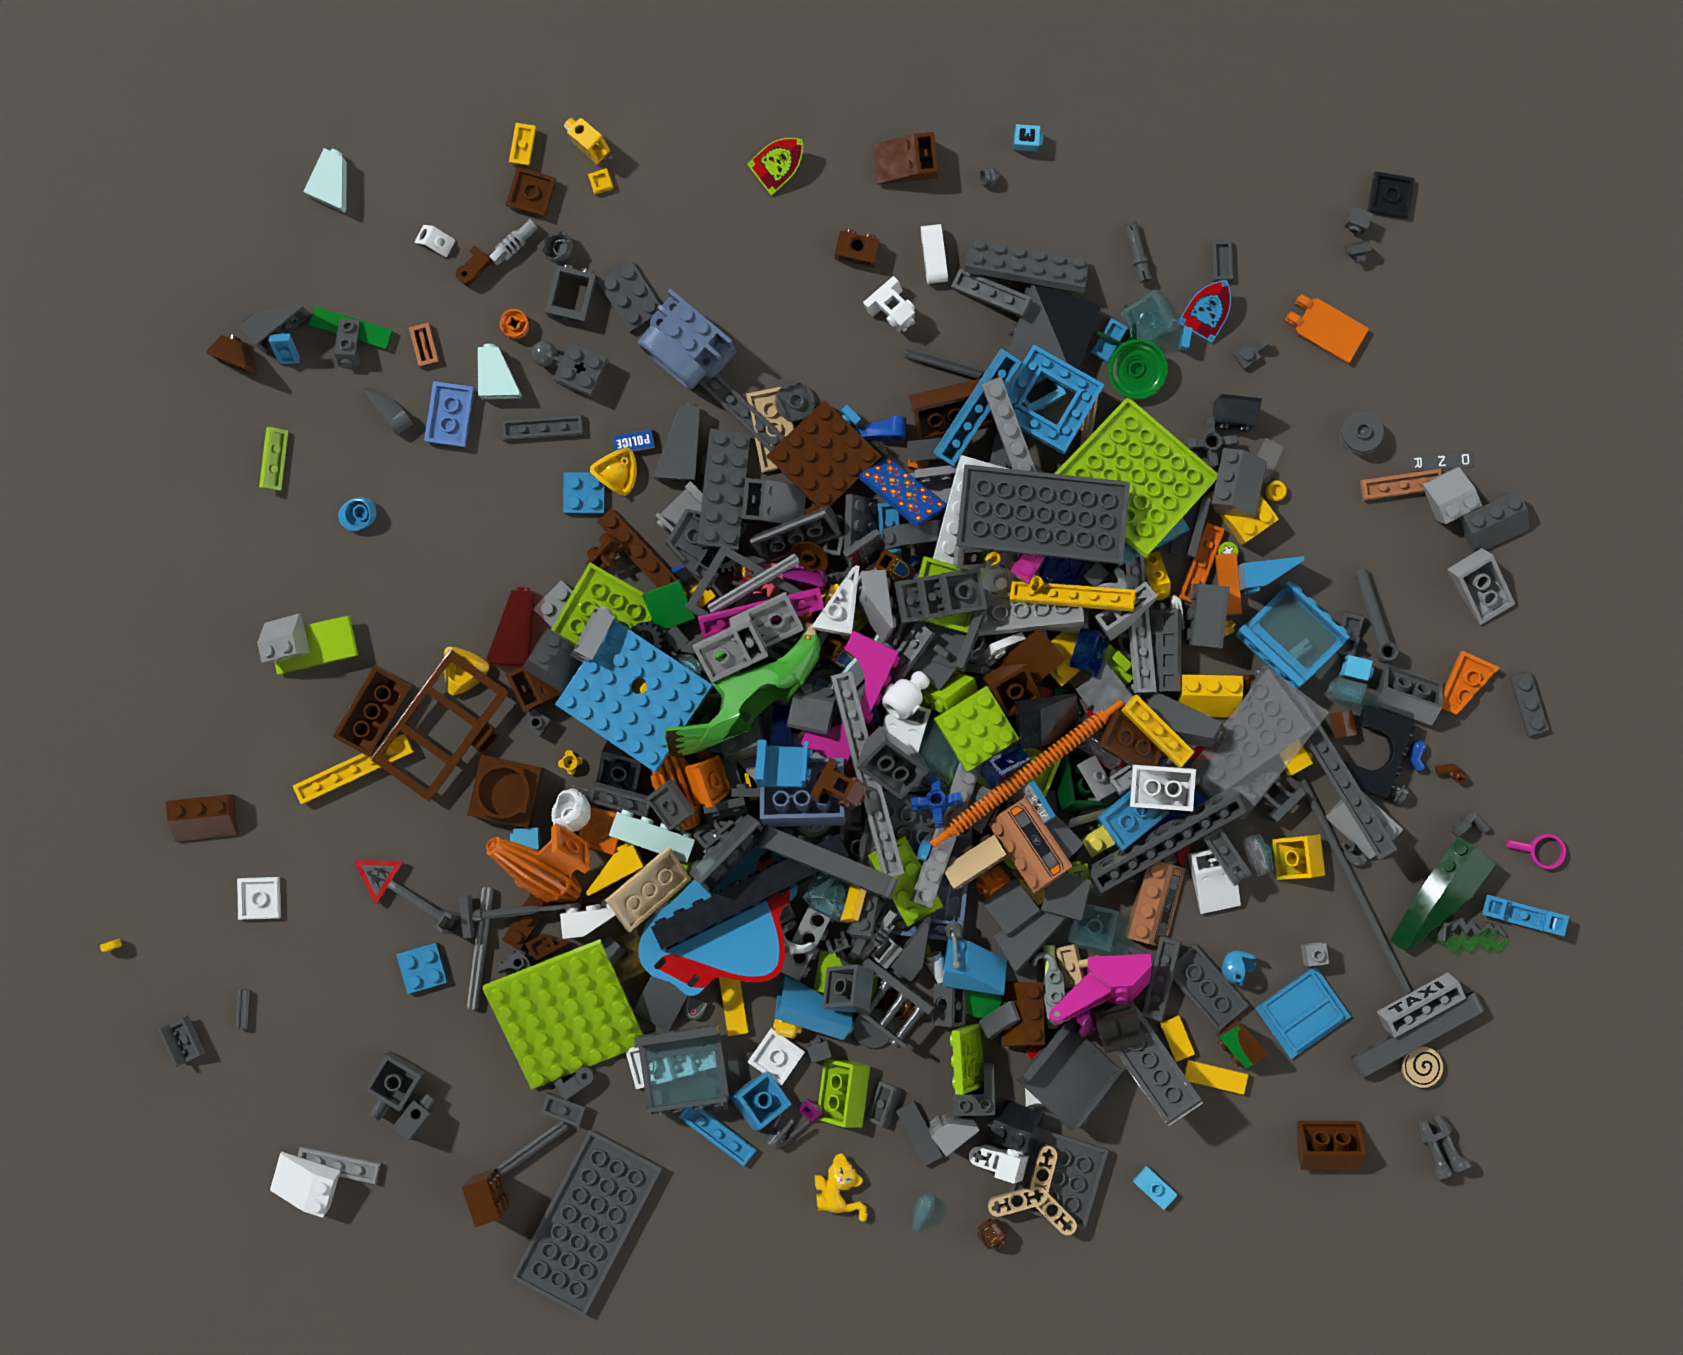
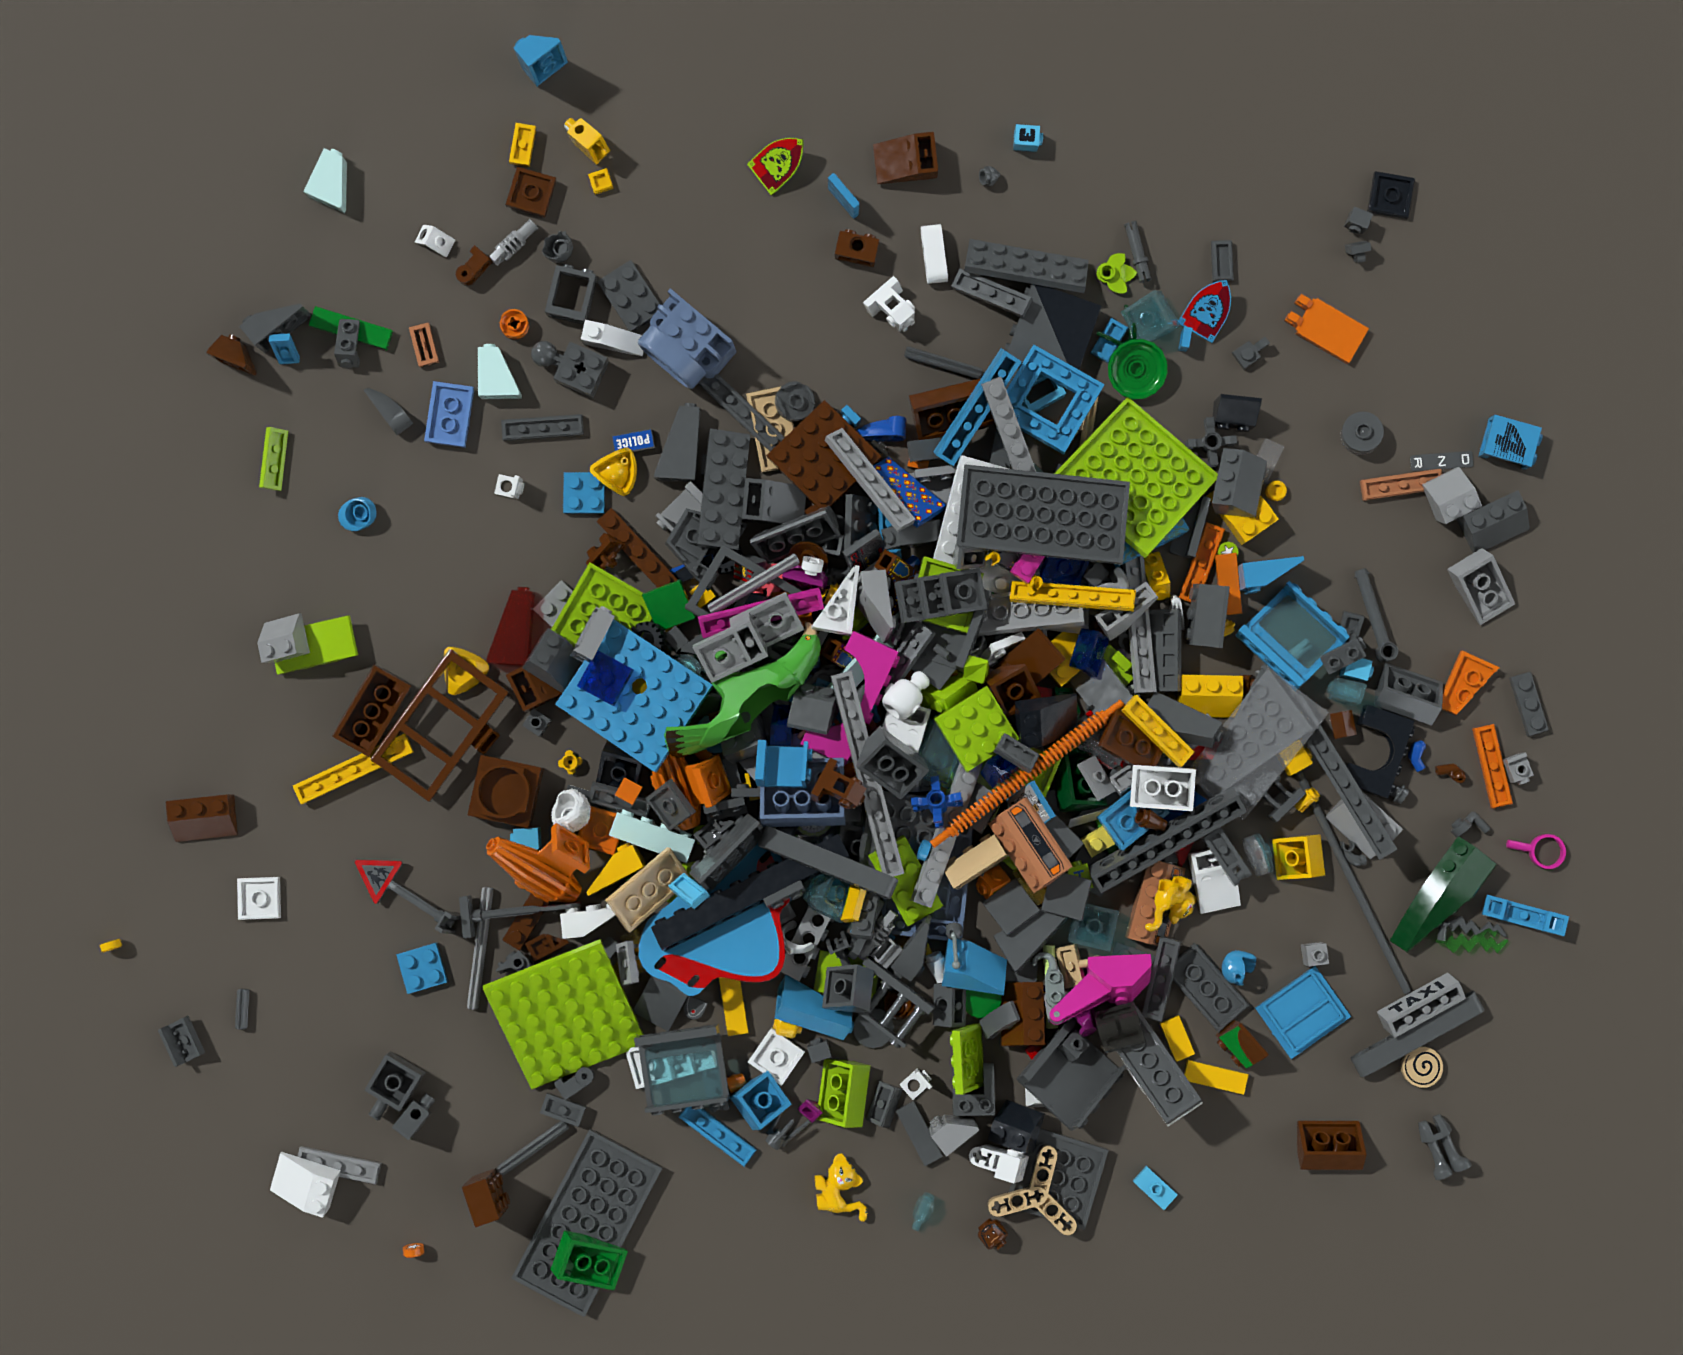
none -> orange tile [403,1243,424,1258]
none -> white bracket [494,474,524,499]
none -> dark azure slope [513,35,568,86]
none -> green slope [550,1230,628,1290]
none -> clear blue plate [577,650,634,706]
none -> white slope [581,320,644,357]
none -> orange tile [615,777,643,805]
none -> light grey plate [616,941,639,986]
none -> medium azure tile [668,873,710,909]
none -> orange hose [727,1073,747,1094]
none -> dark grey plate [763,880,806,910]
none -> white plate [801,556,824,576]
none -> light grey plate [825,428,916,532]
none -> dark azure tile [828,173,859,219]
none -> white bracket [900,1068,932,1100]
none -> lime slope [964,655,989,684]
none -> dark grey plate [993,733,1039,774]
none -> dark grey plate [1057,1030,1089,1062]
none -> lime plate [1096,253,1137,294]
none -> reddish brown cone [1135,808,1167,831]
none -> yellow animal [1145,876,1197,932]
none -> yellow pin [1294,787,1320,813]
none -> dark grey bracket [1320,633,1367,674]
none -> orange tile [1472,724,1513,808]
none -> dark azure panel [1478,415,1543,470]
none -> light grey brick [1503,752,1534,785]

